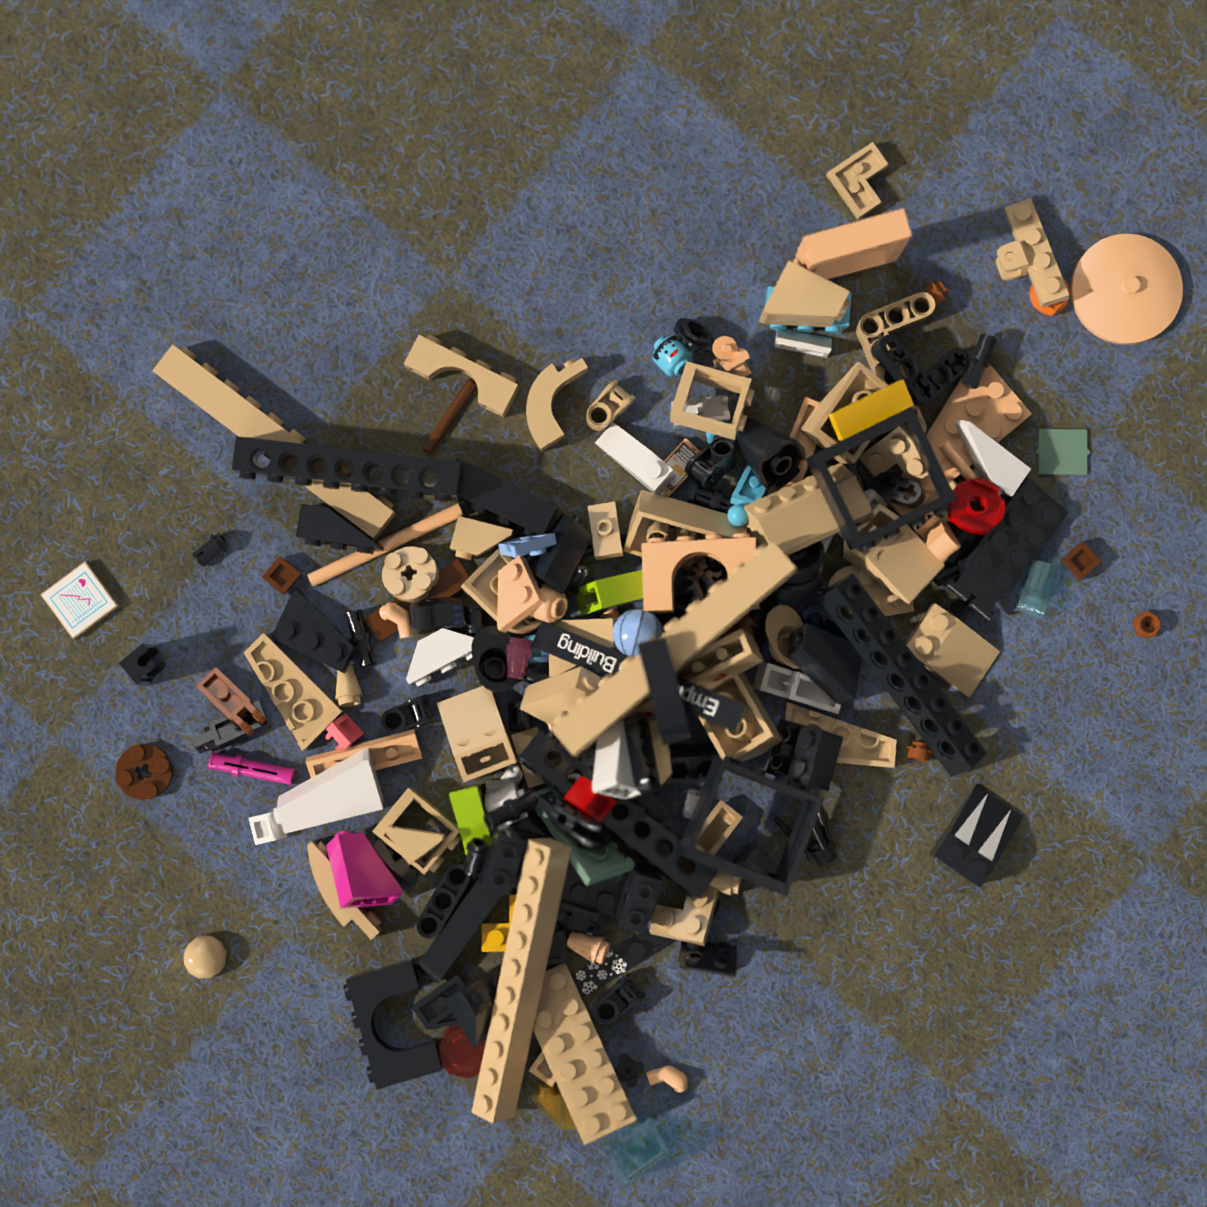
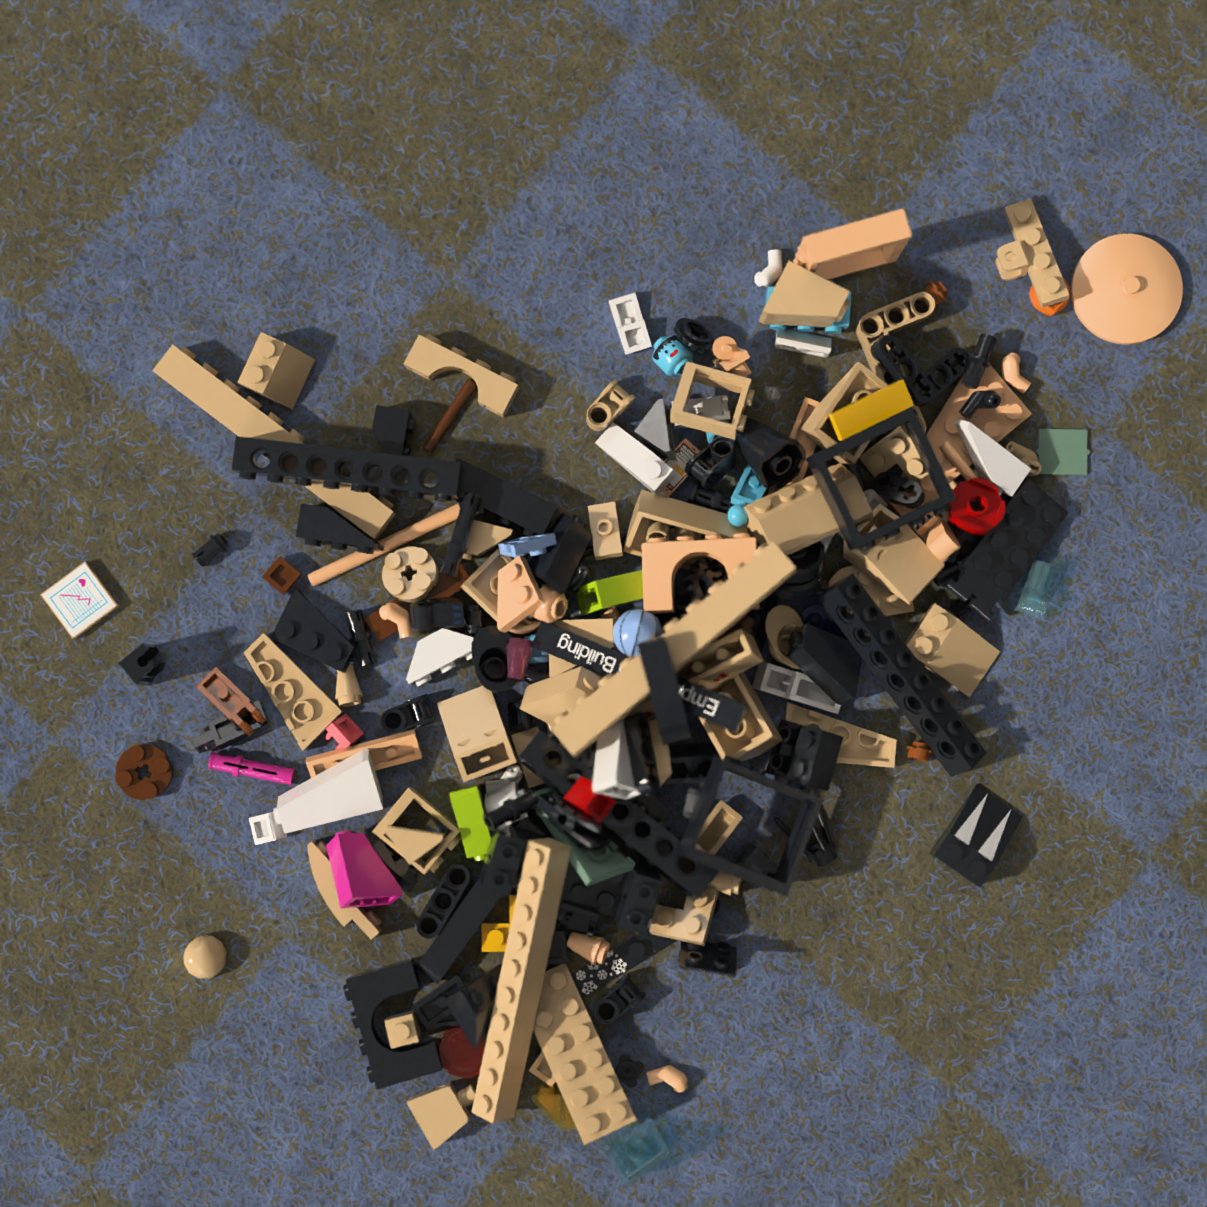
black pin [463,837,489,875] -> none
tan arch [526,358,588,452] -> none
tan plate [826,142,888,220] -> none
reddish brown plate [1060,541,1101,581] -> none
dark orange plate [1133,611,1161,638] -> none
none -> tan slope [237,332,316,410]
none -> black slope [372,405,415,456]
none -> tan brick [385,1010,422,1049]
none -> tan torso [407,1081,476,1150]
none -> black pin [440,492,482,578]
none -> white slope [608,292,652,354]
none -> flat silver slope [634,399,676,460]
none -> white arm [754,250,782,287]
none -> black arm [959,390,1001,420]
none -> light nougat arm [1001,353,1031,394]
none -> tan arm [1005,441,1042,476]

